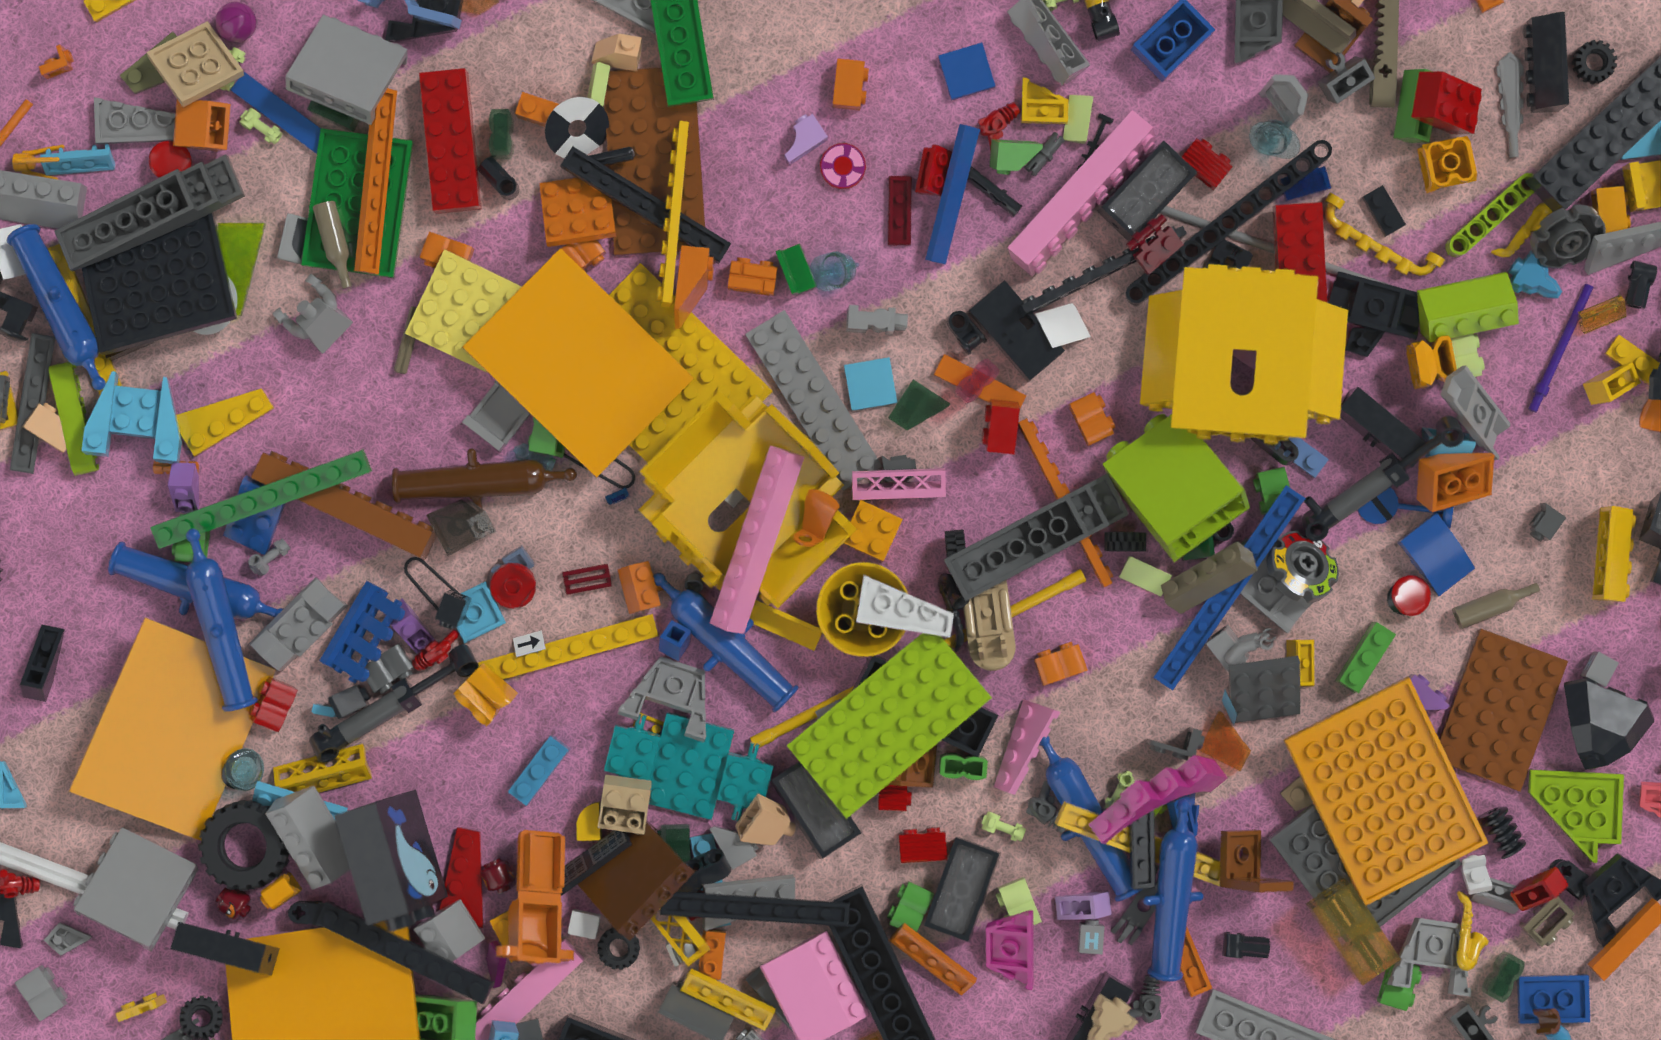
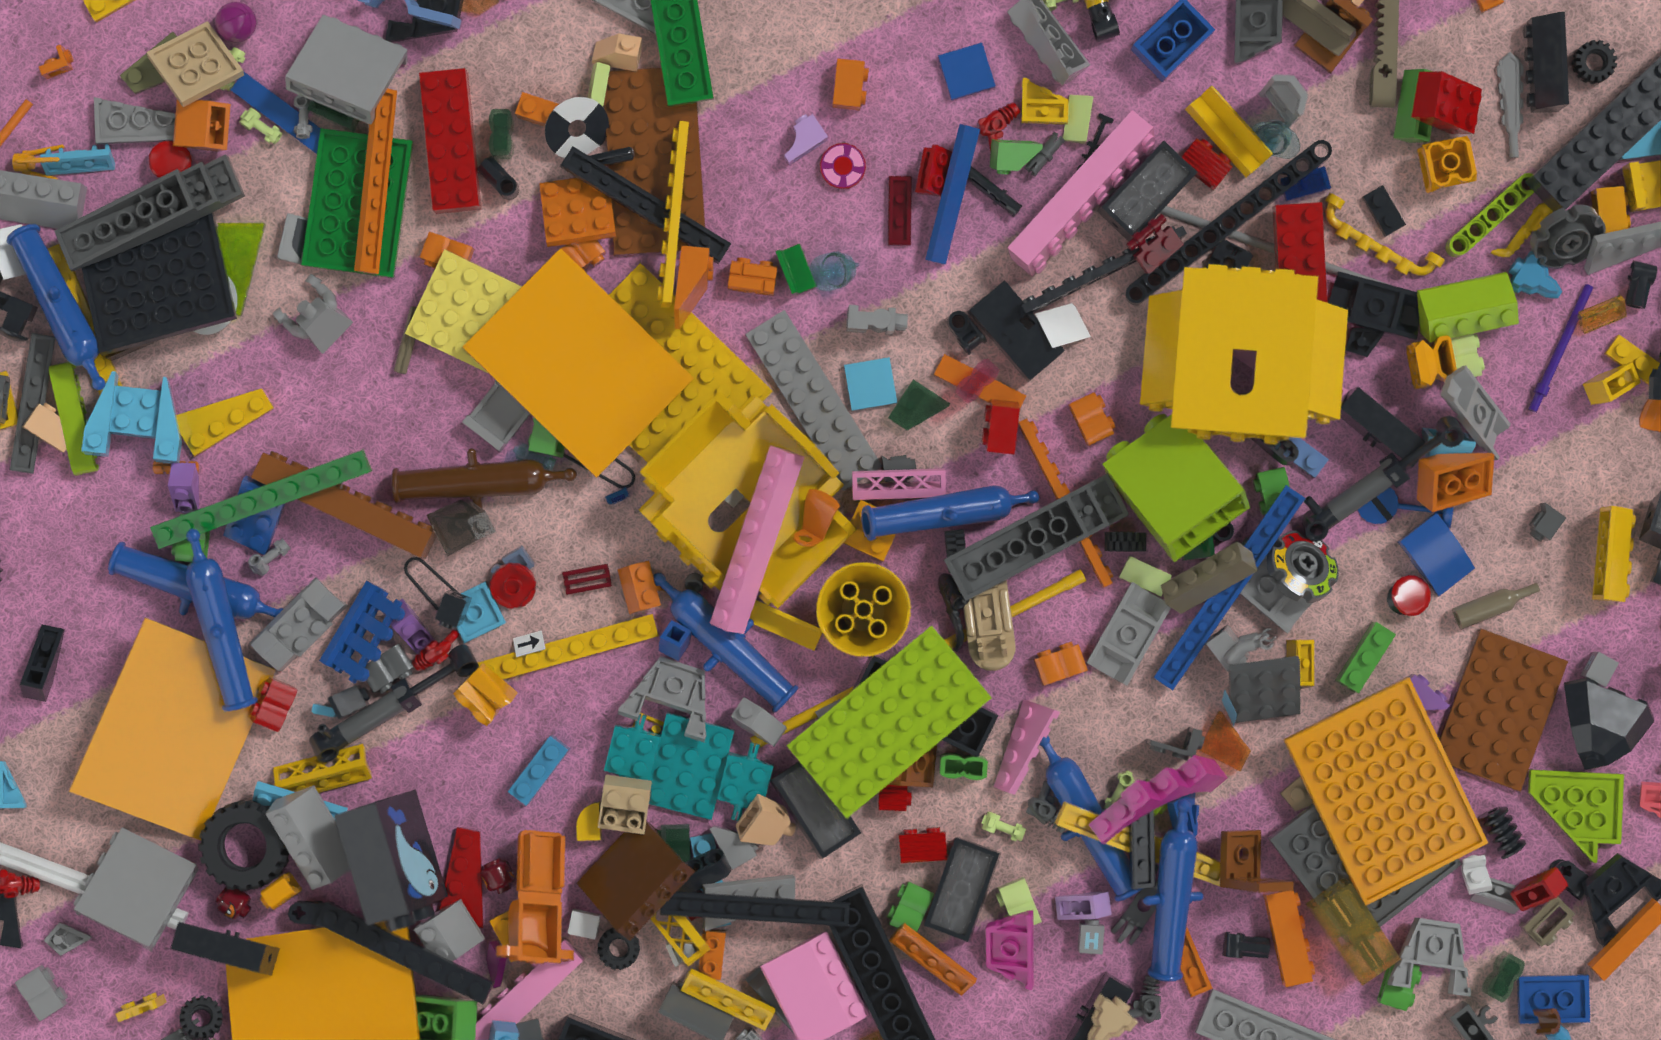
clear light blue piece [222,748,264,791] -> none
dark tan piece [313,201,352,289] -> none
black tile [561,830,632,896] -> none
white wing [856,575,954,637] -> none
dark grey brick [1317,52,1375,104] -> none
yellow piece [1456,891,1489,971] -> none
none -> light grey bar [294,95,314,139]
none -> light grey slope [731,697,787,747]
none -> blue piece [861,485,1039,541]
none -> light grey piece [1086,582,1171,686]
none -> yellow panel [1185,86,1273,178]
none -> orange brick [1263,890,1315,987]

